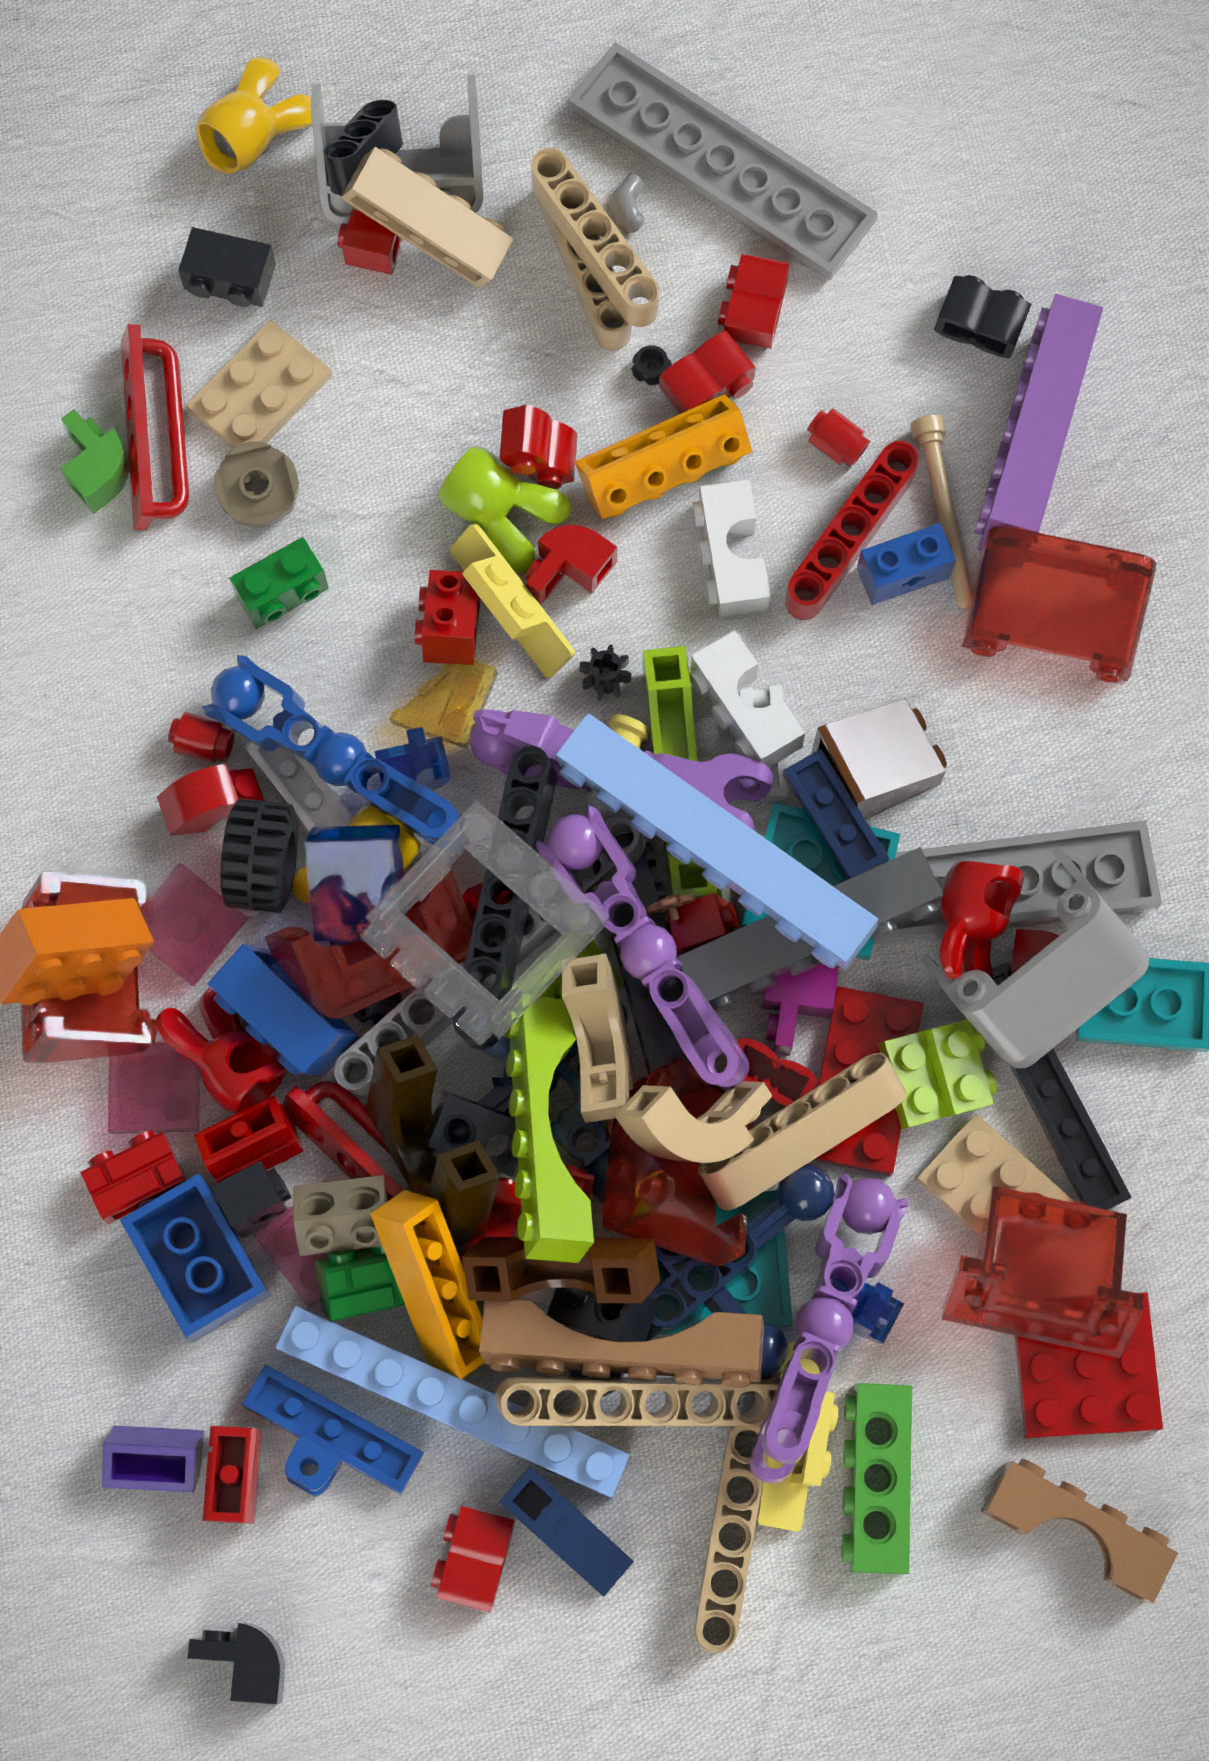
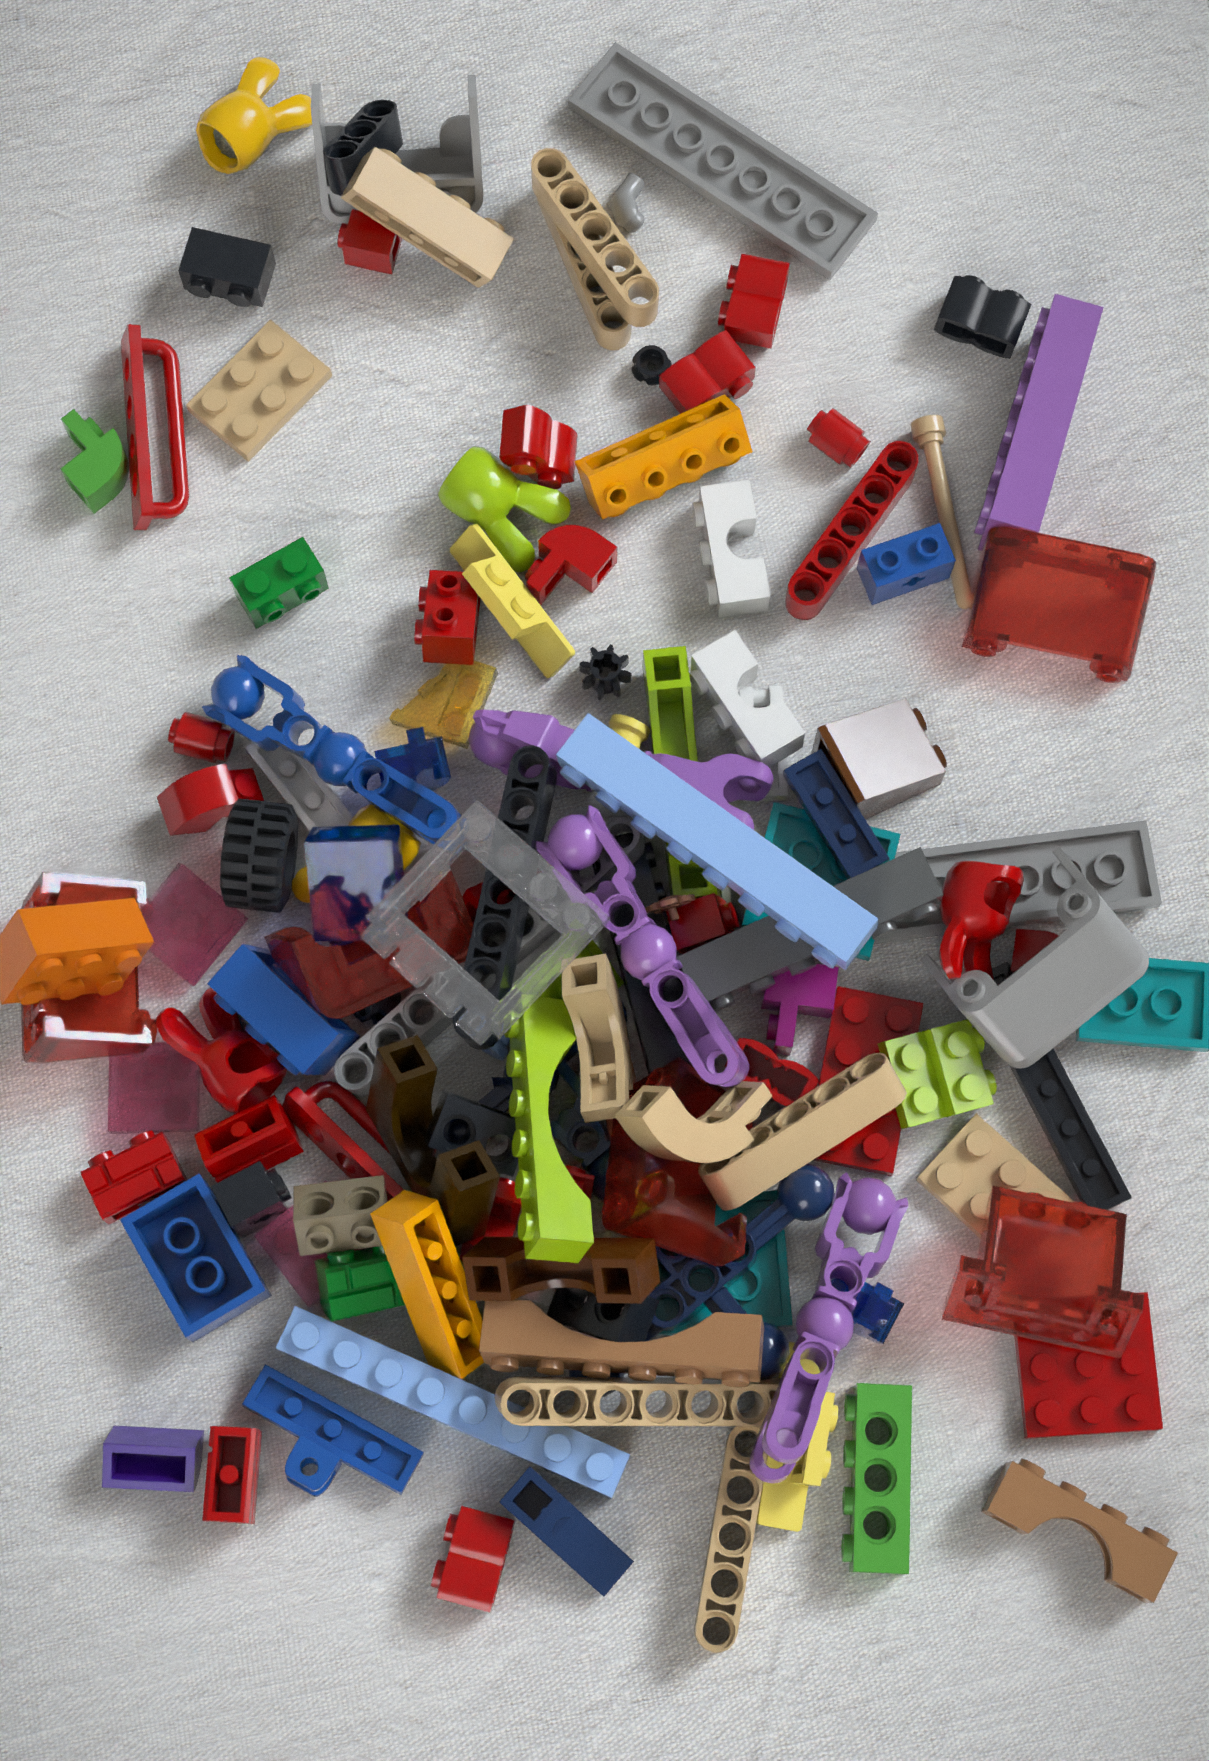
black brick [187,1623,285,1704] -> none
dark tan plate [214,442,299,528] -> none

